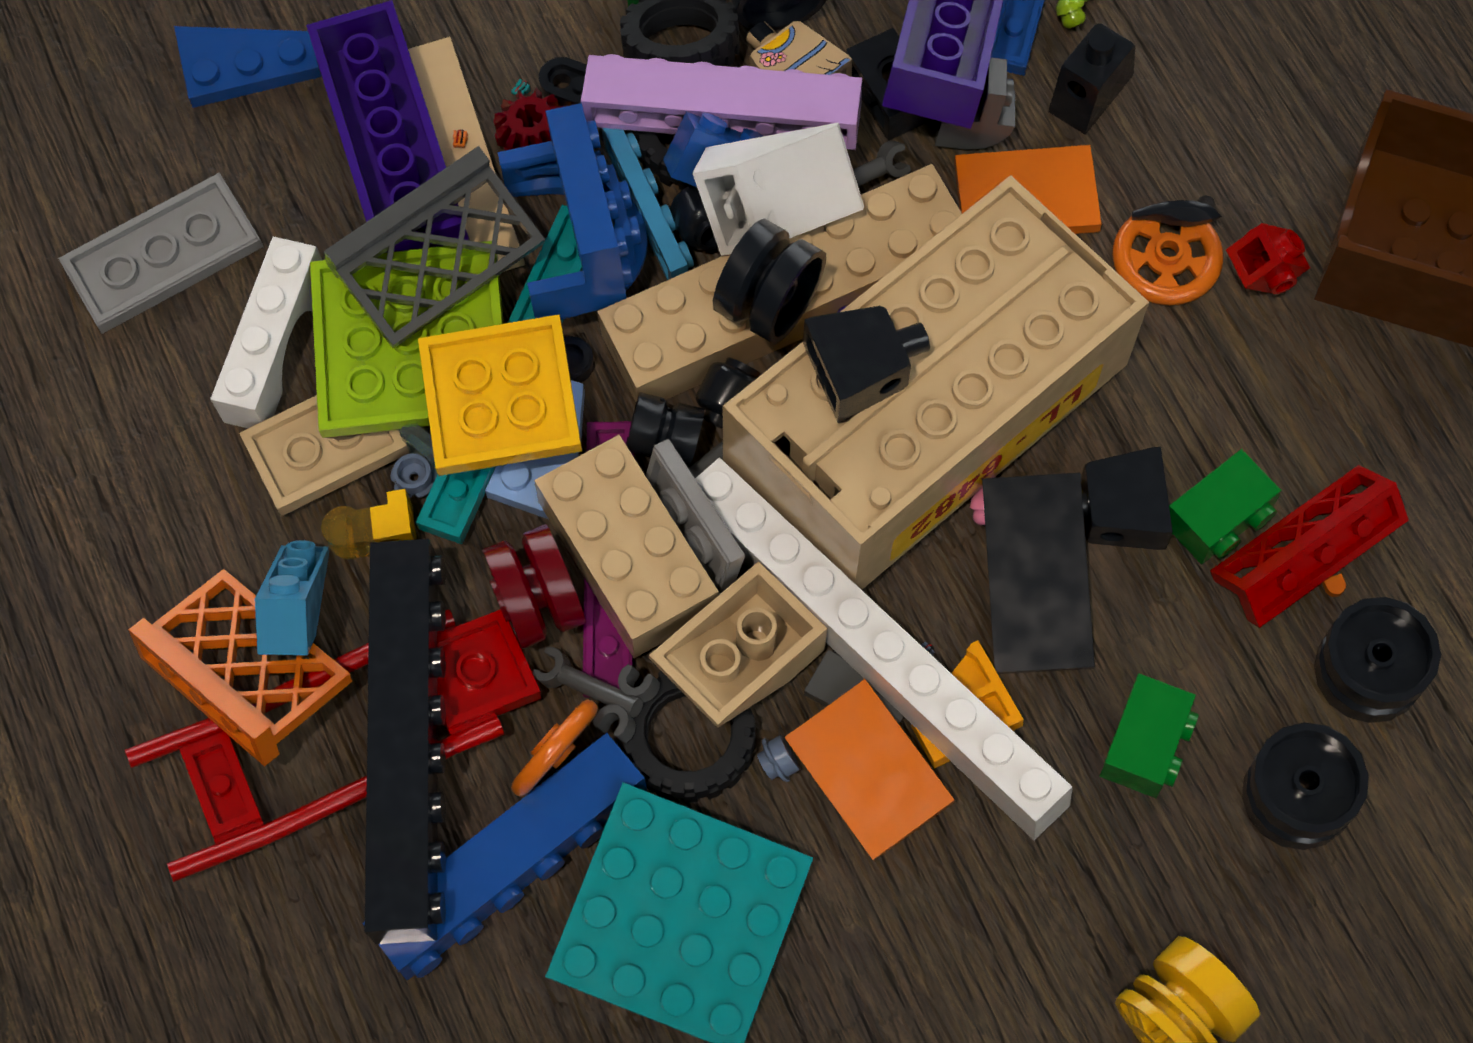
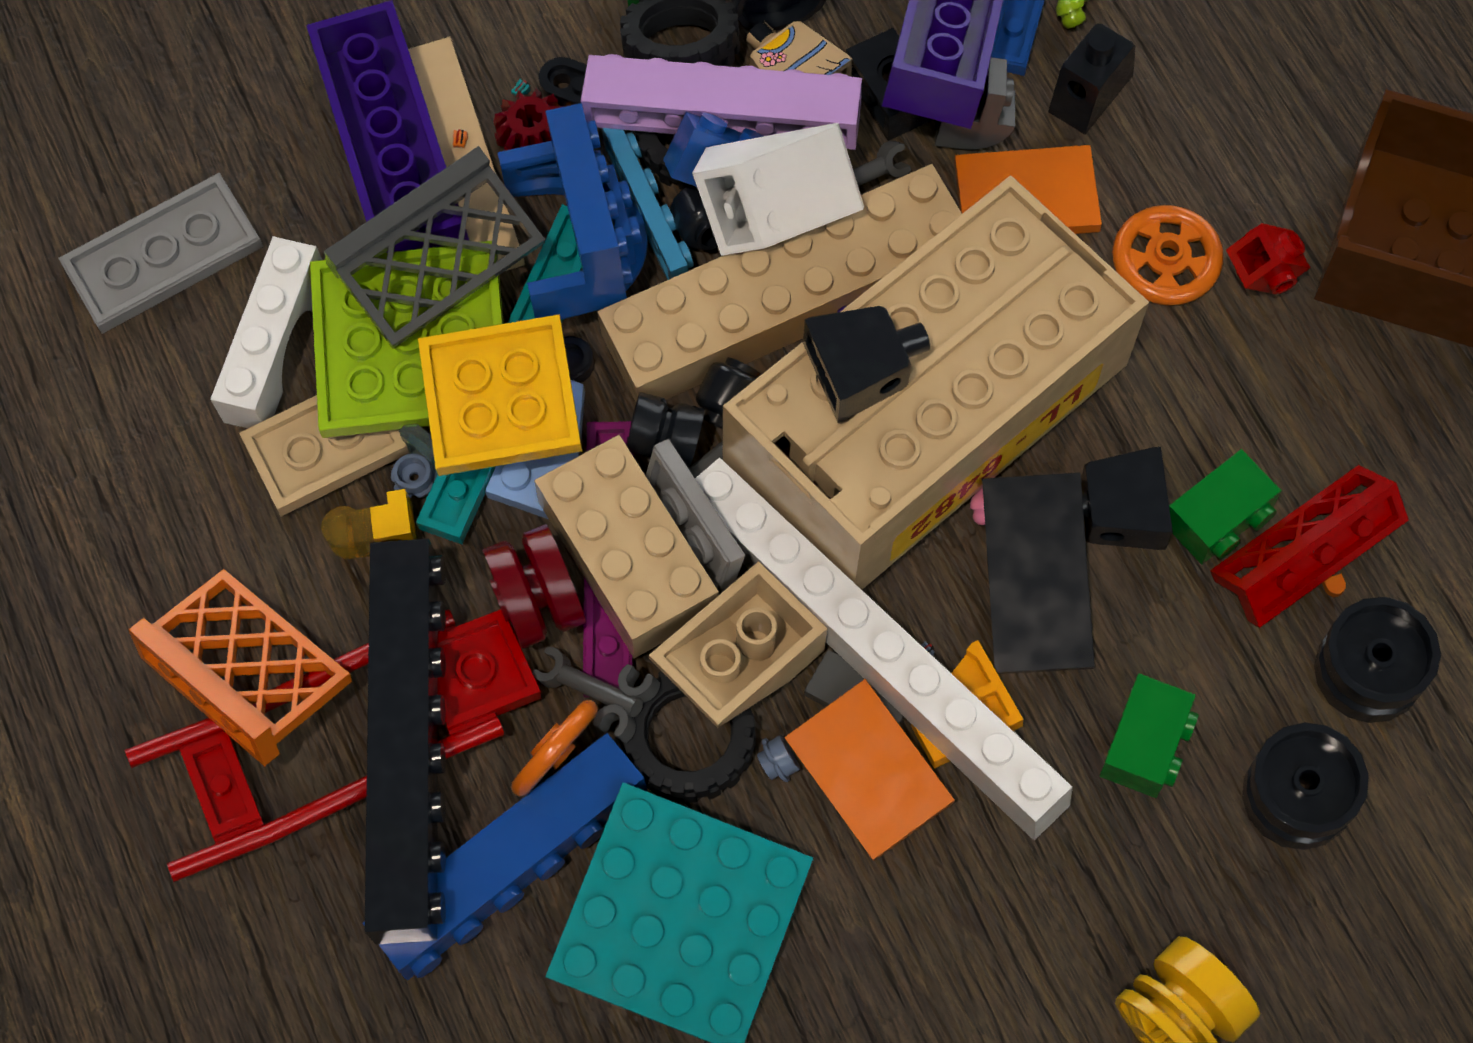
blue wing [174,26,322,108] -> none
dark azure slope [255,540,329,655] -> none
black wheel [713,218,826,344] -> none
black bar [1132,195,1222,227] -> none

